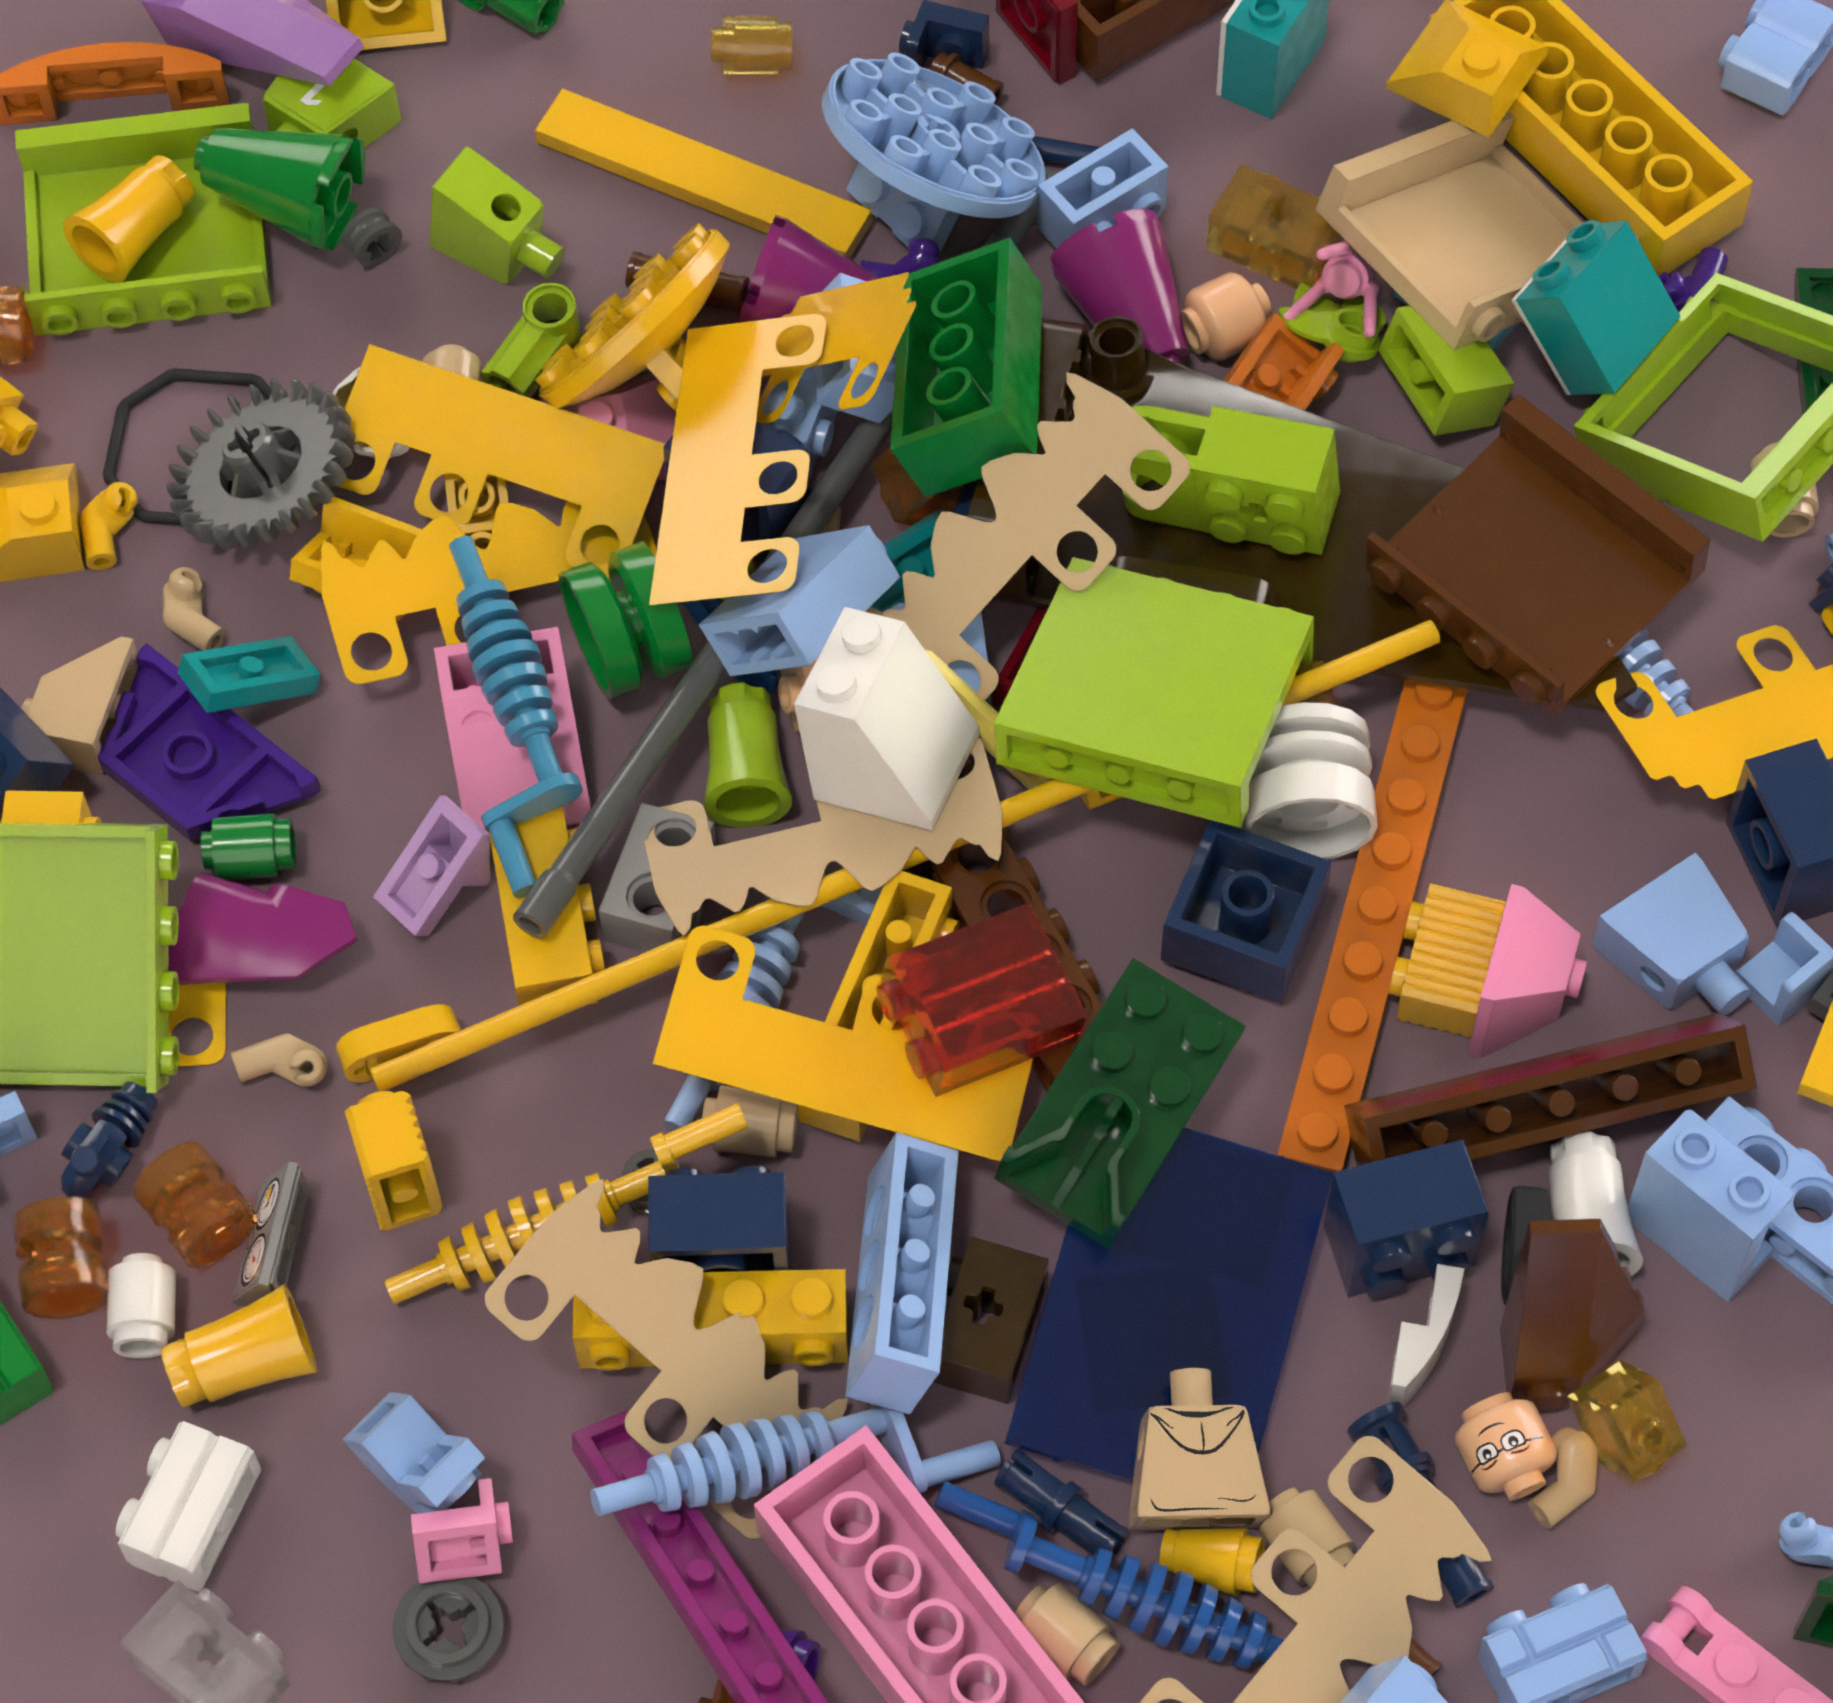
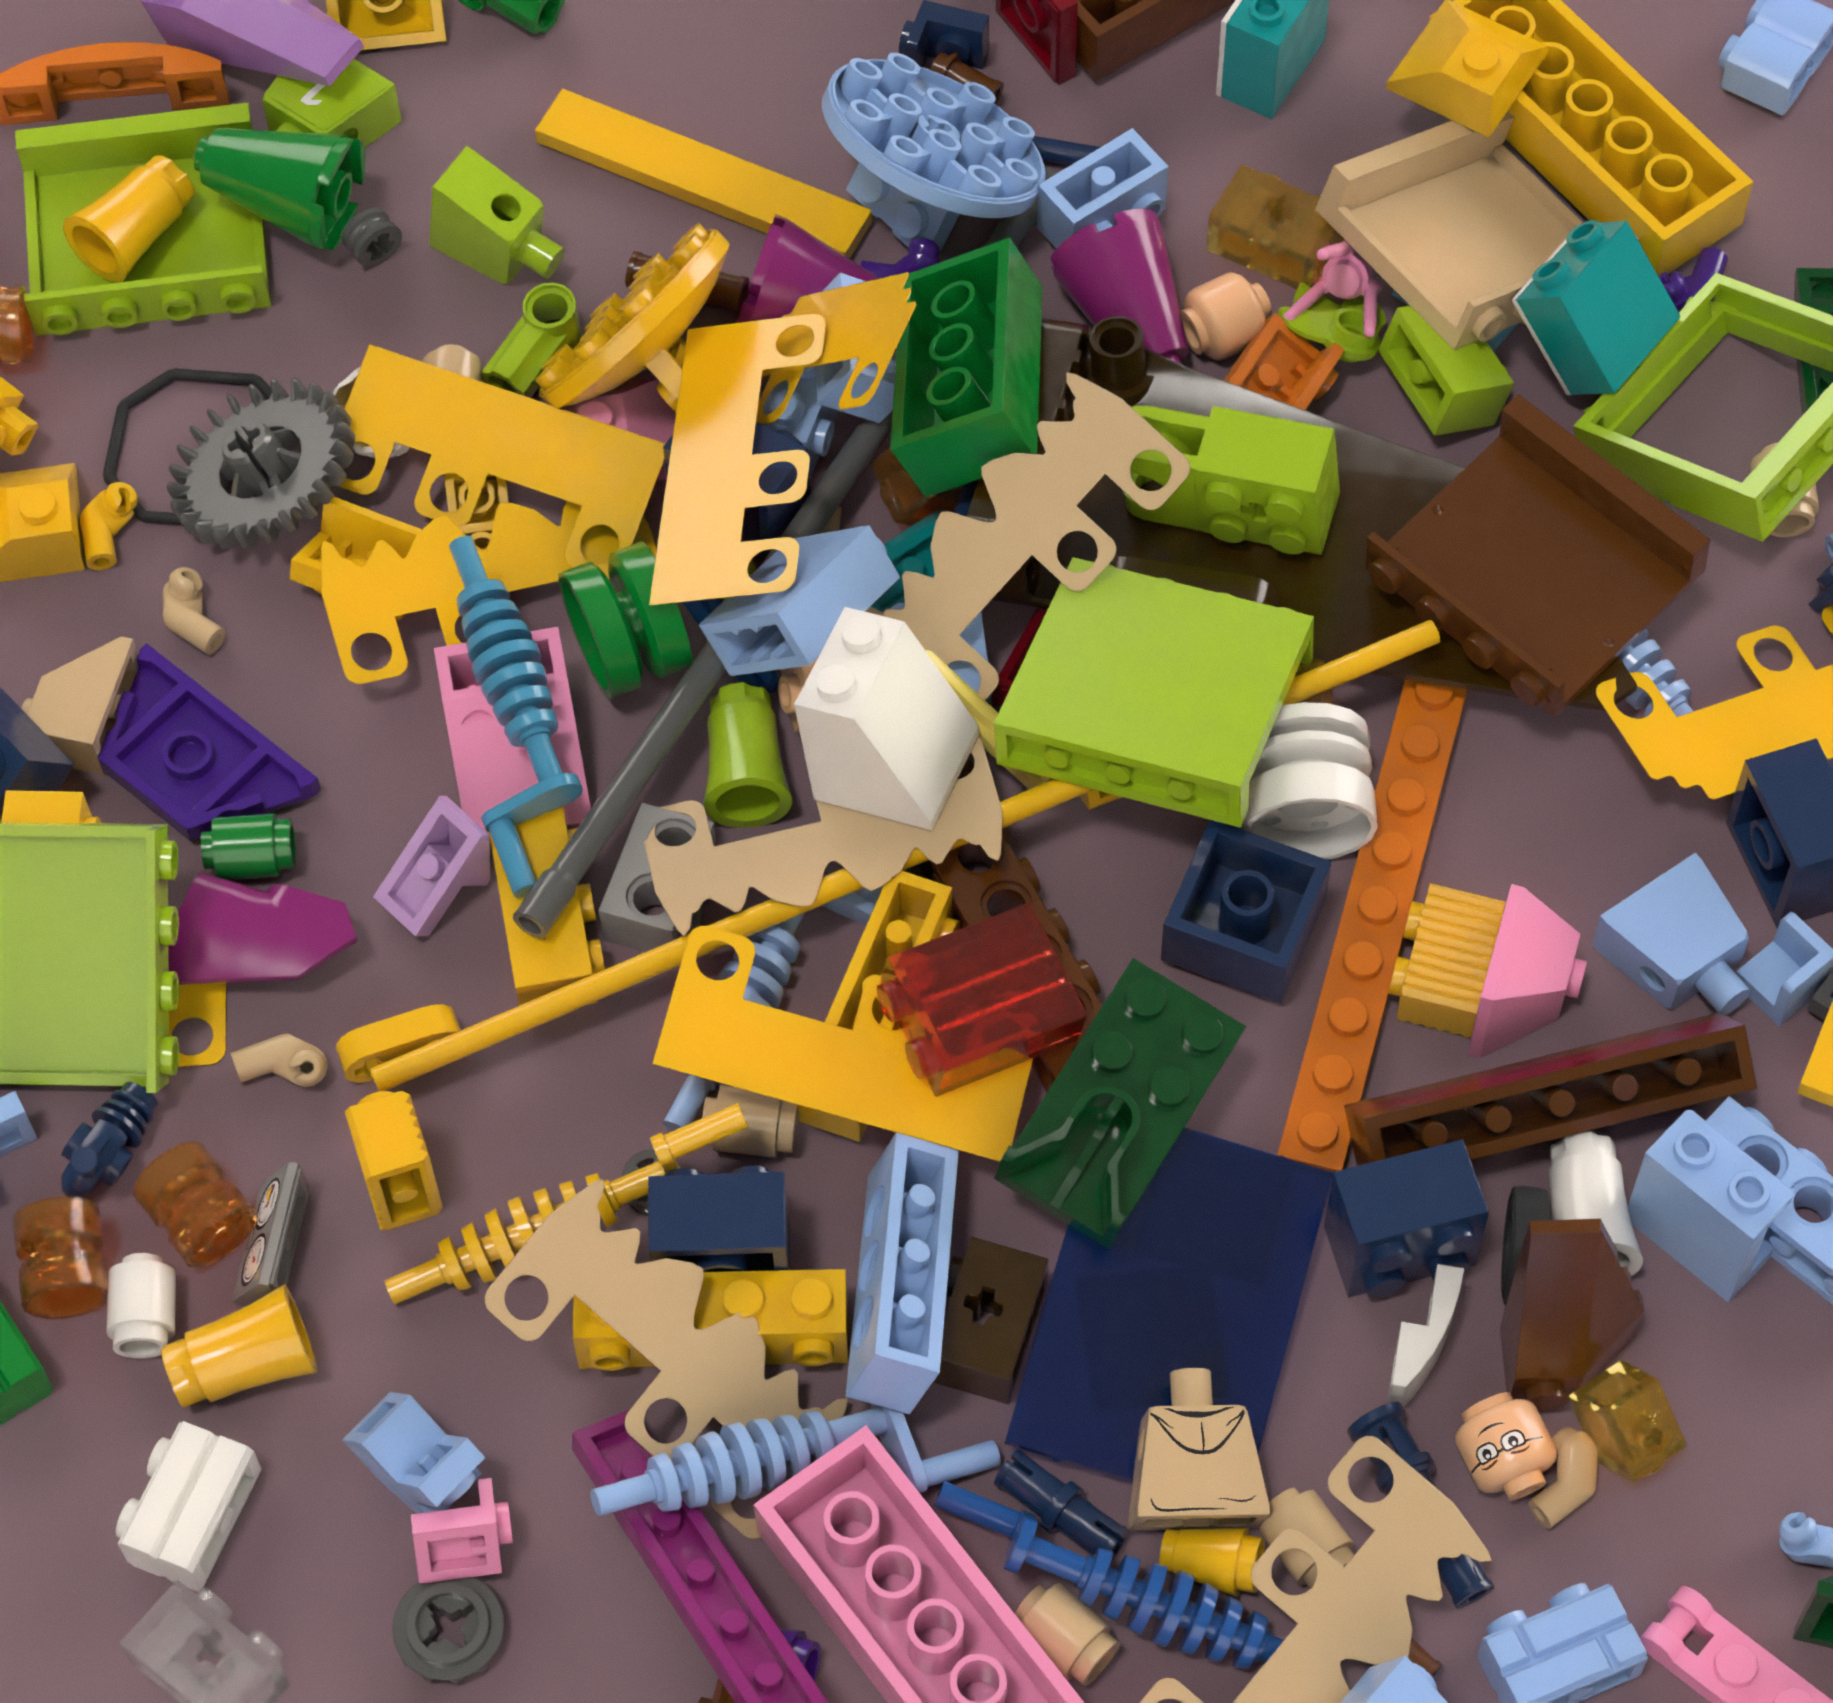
teal plate [178,636,321,713] -> none
clear yellow brick [711,15,792,74] -> none

